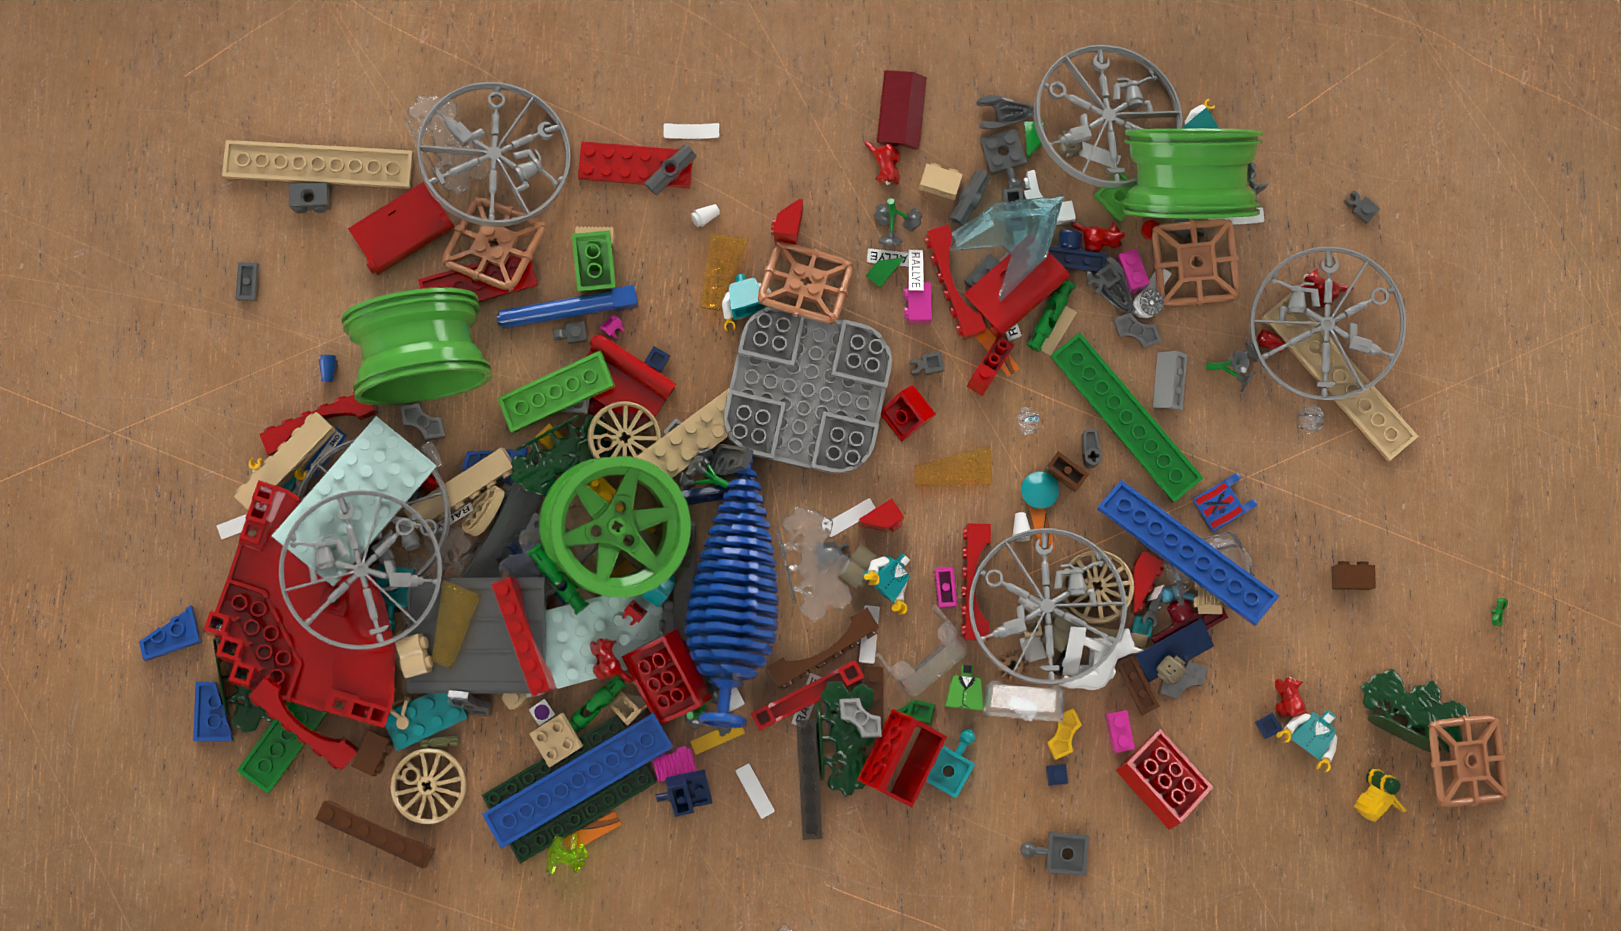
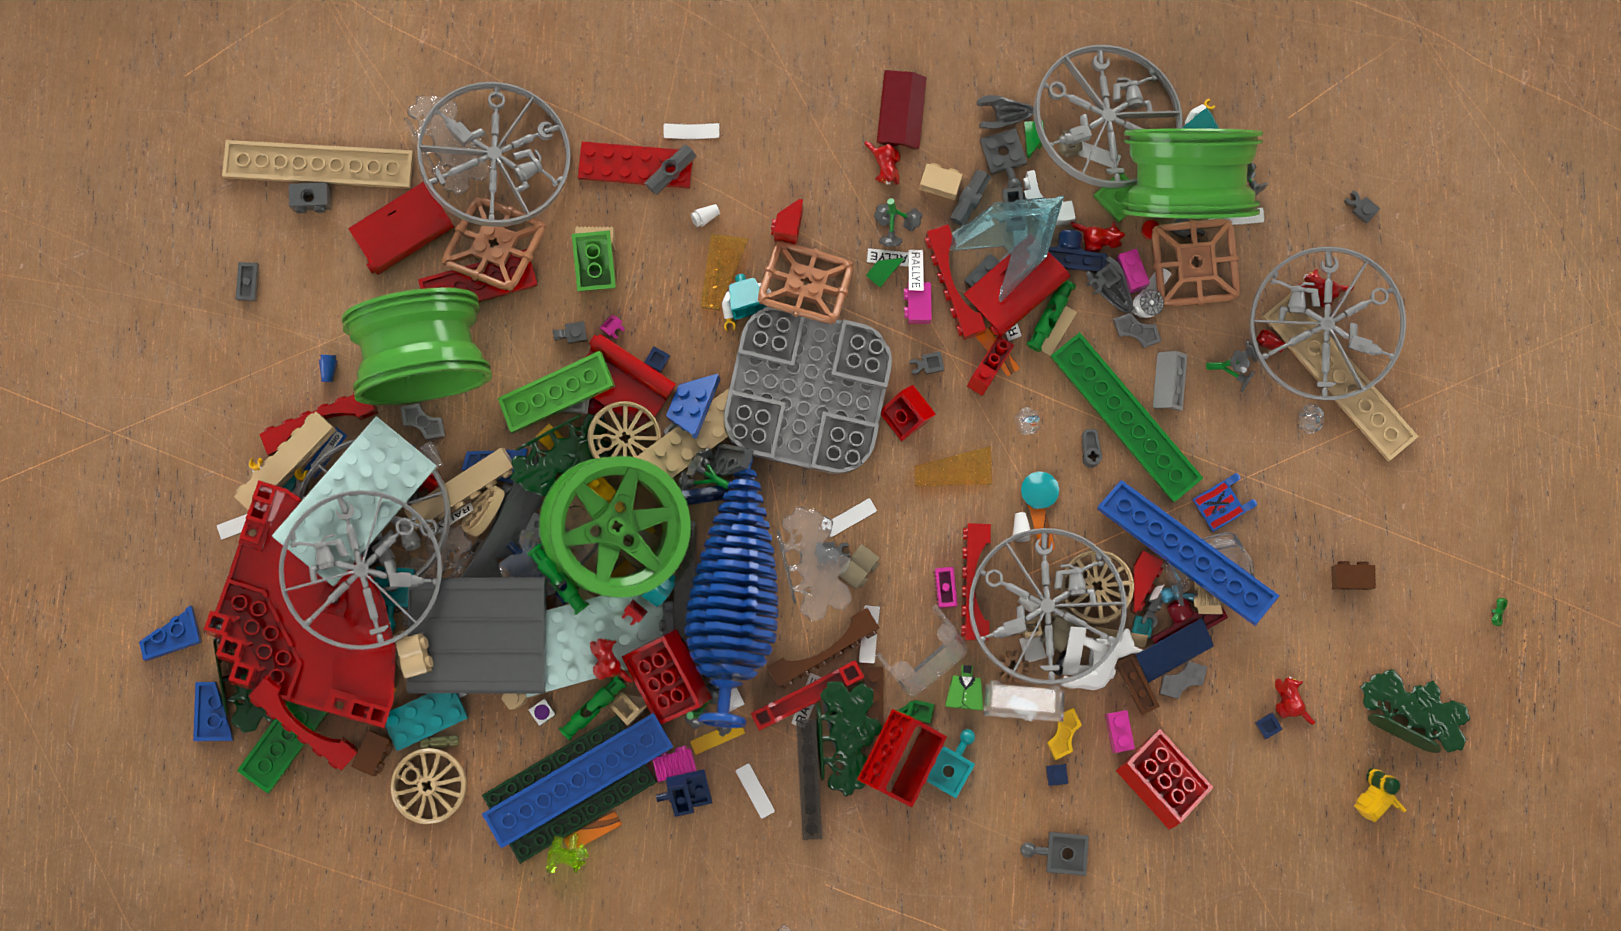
reddish brown arch [315,800,435,868] -> none
tan piece [390,696,412,729] -> none
clear yellow wing [432,580,480,668] -> none
flat silver tile [448,690,492,716] -> none
red arch [491,577,557,697] -> none
blue brick [496,285,638,329] -> none
tan plate [529,713,583,767] -> none
light grey tile [839,698,882,738] -> none
red slope [858,498,904,533] -> none
torso [862,553,910,615] -> none
reddish brown brick [1044,451,1089,492] -> none
dark tan head [1157,655,1186,685] -> none
torso [1277,710,1337,773] -> none
nougat plate [1428,715,1509,807] -> none
none -> wing [666,374,721,439]

